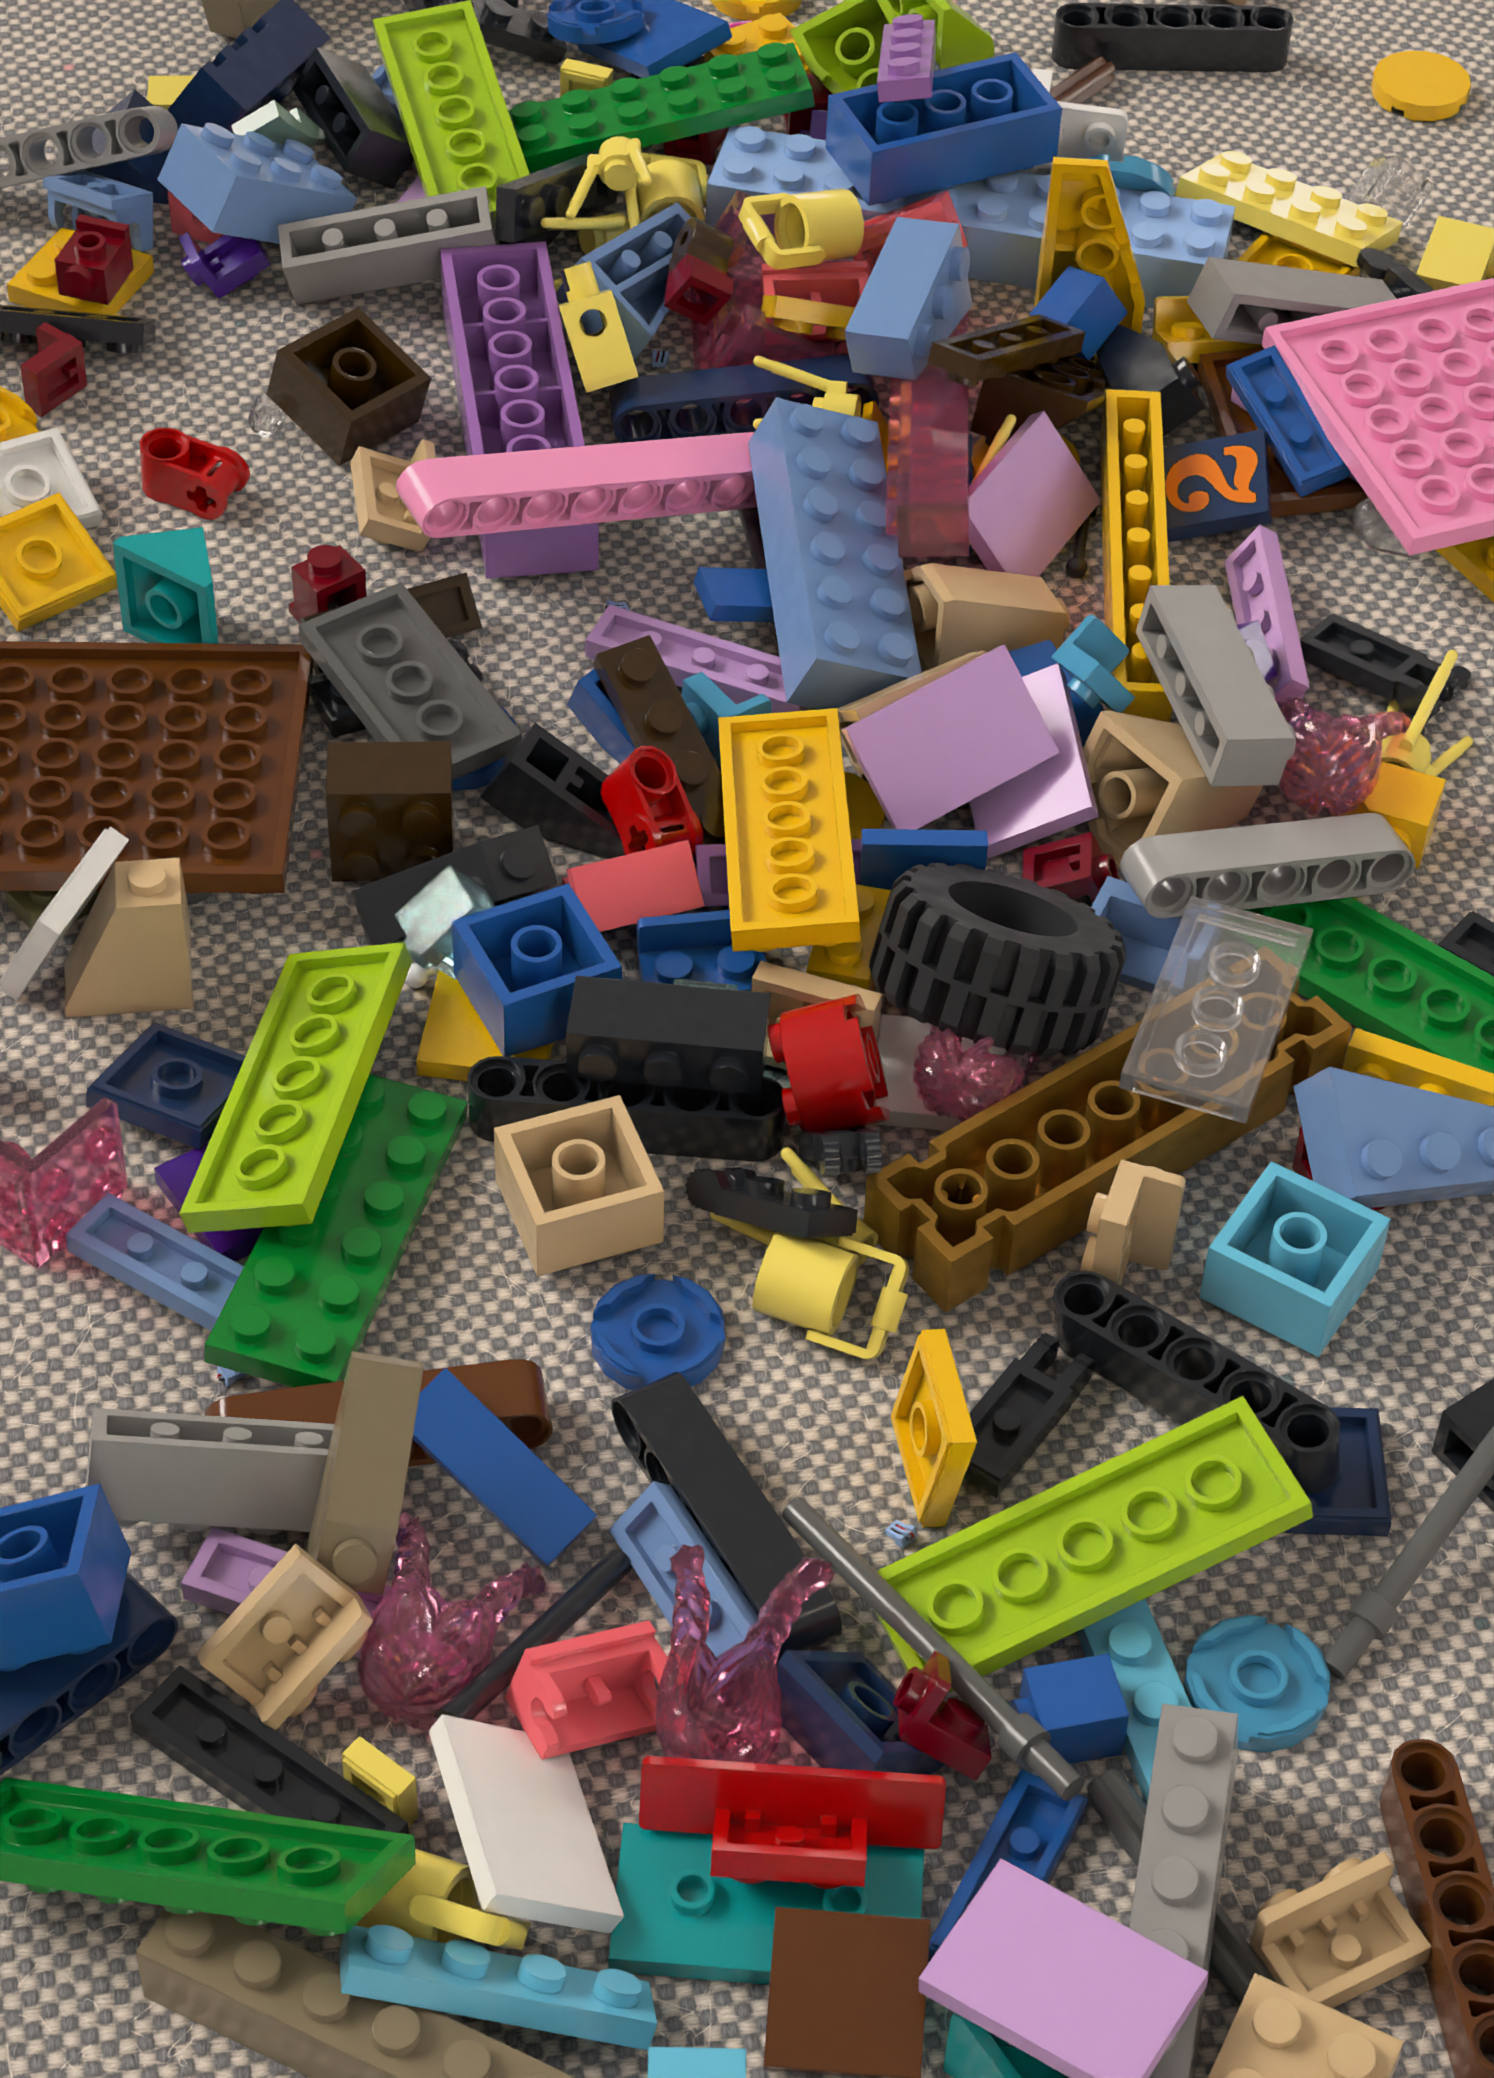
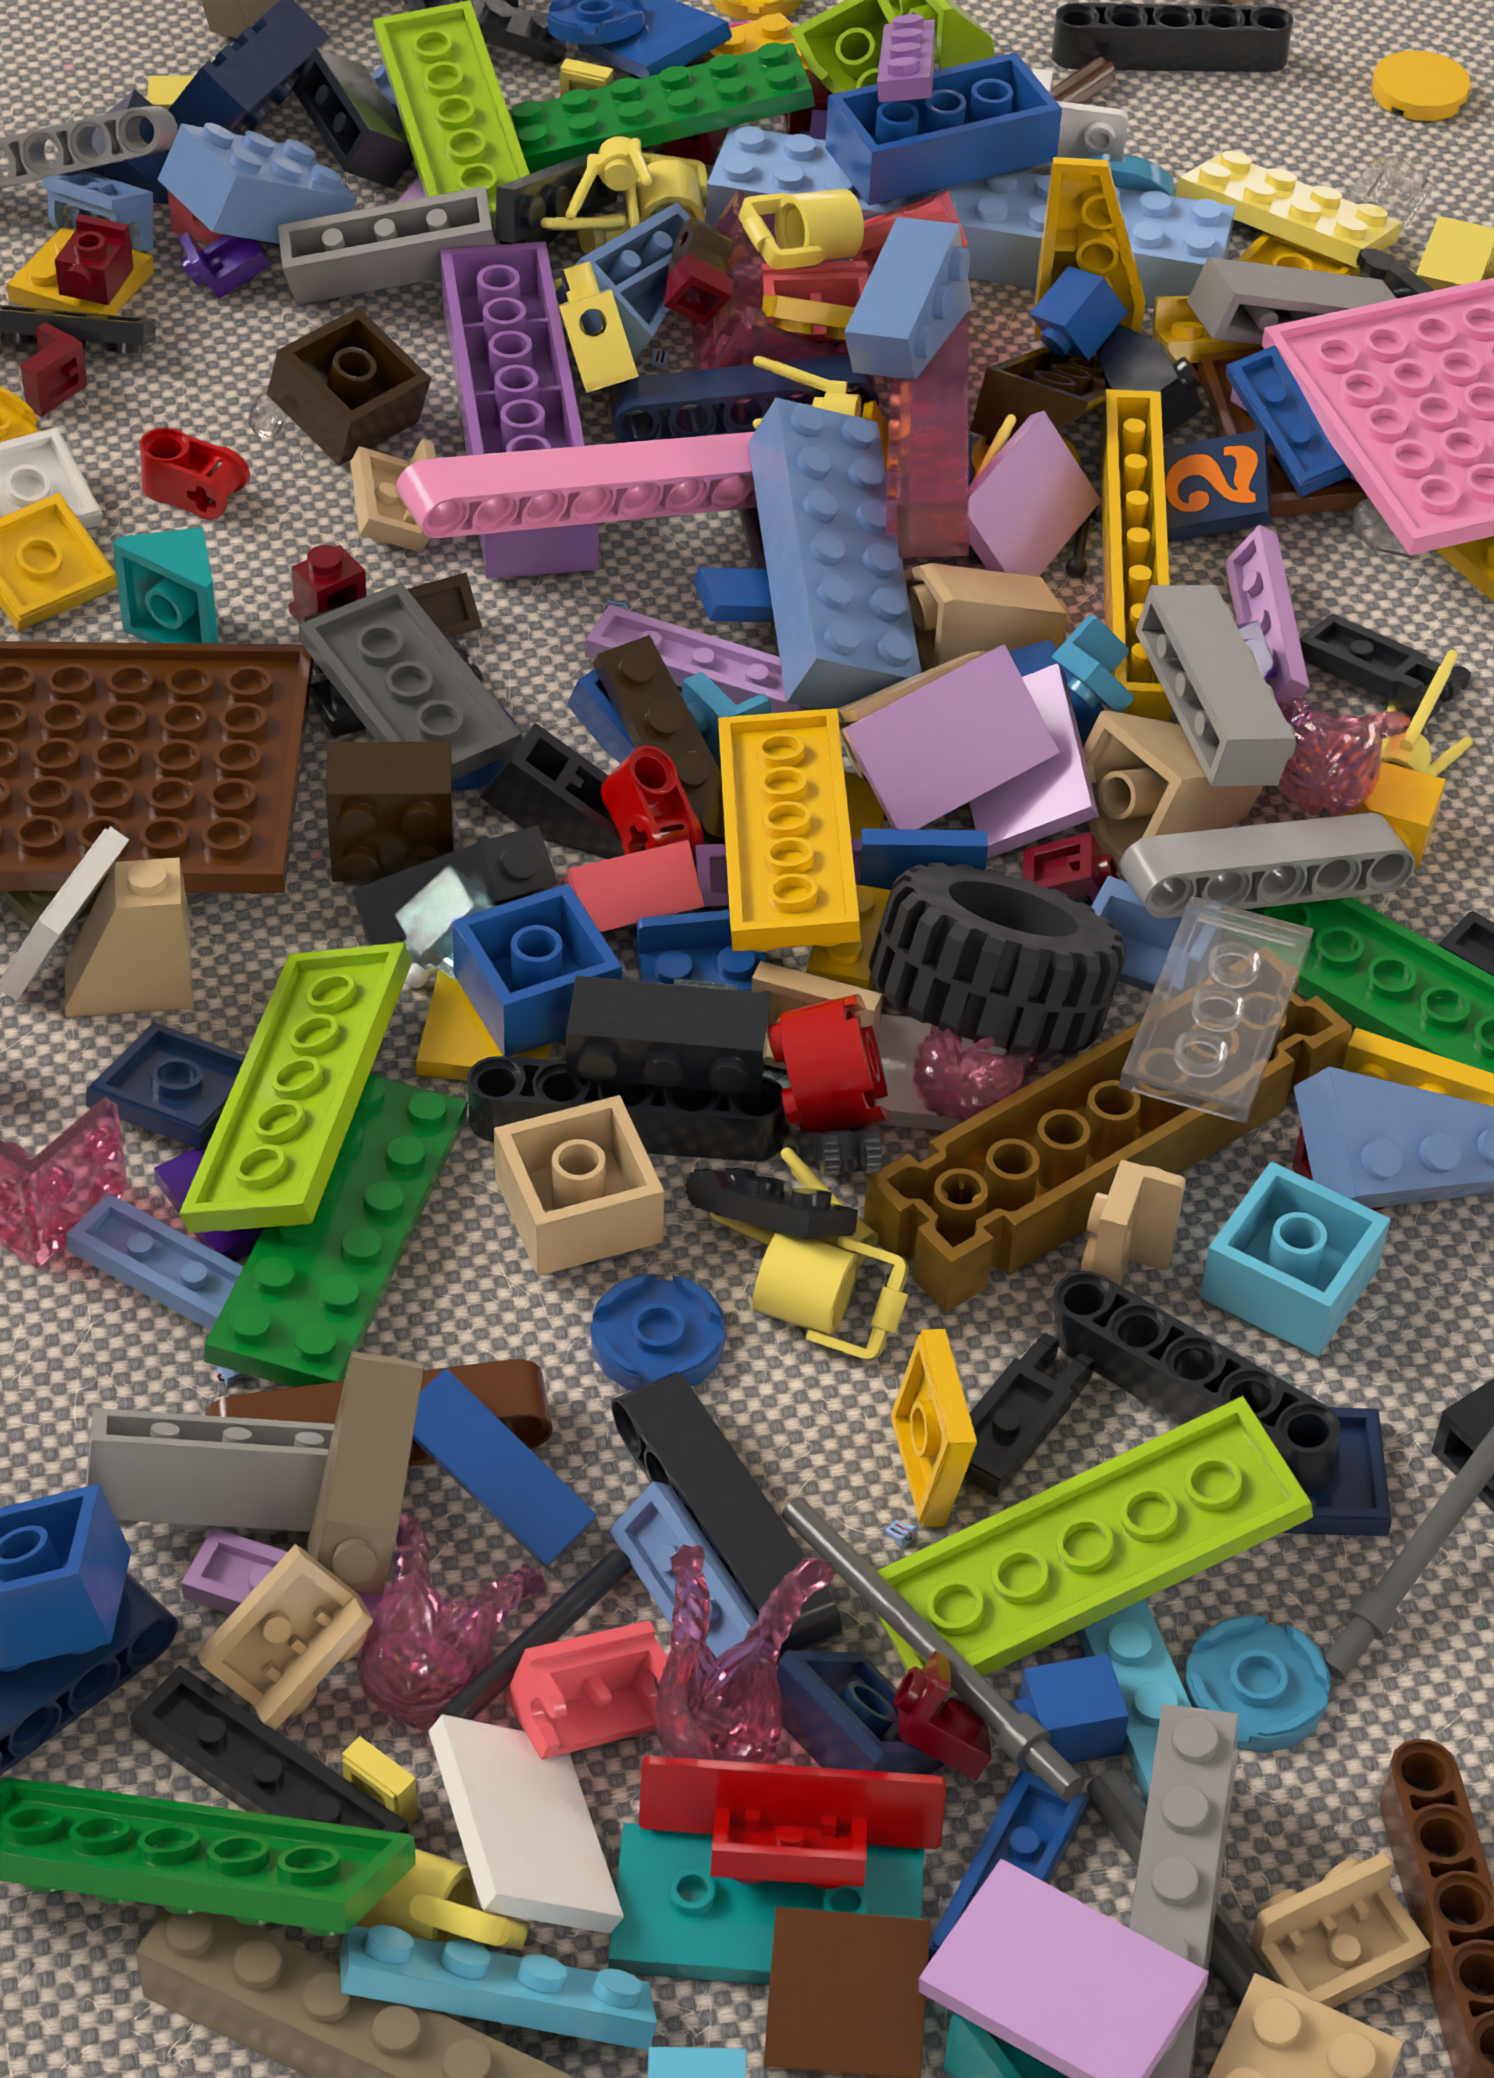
sand green slope [232,100,326,147] -> none
dark brown plate [927,314,1086,386] -> none

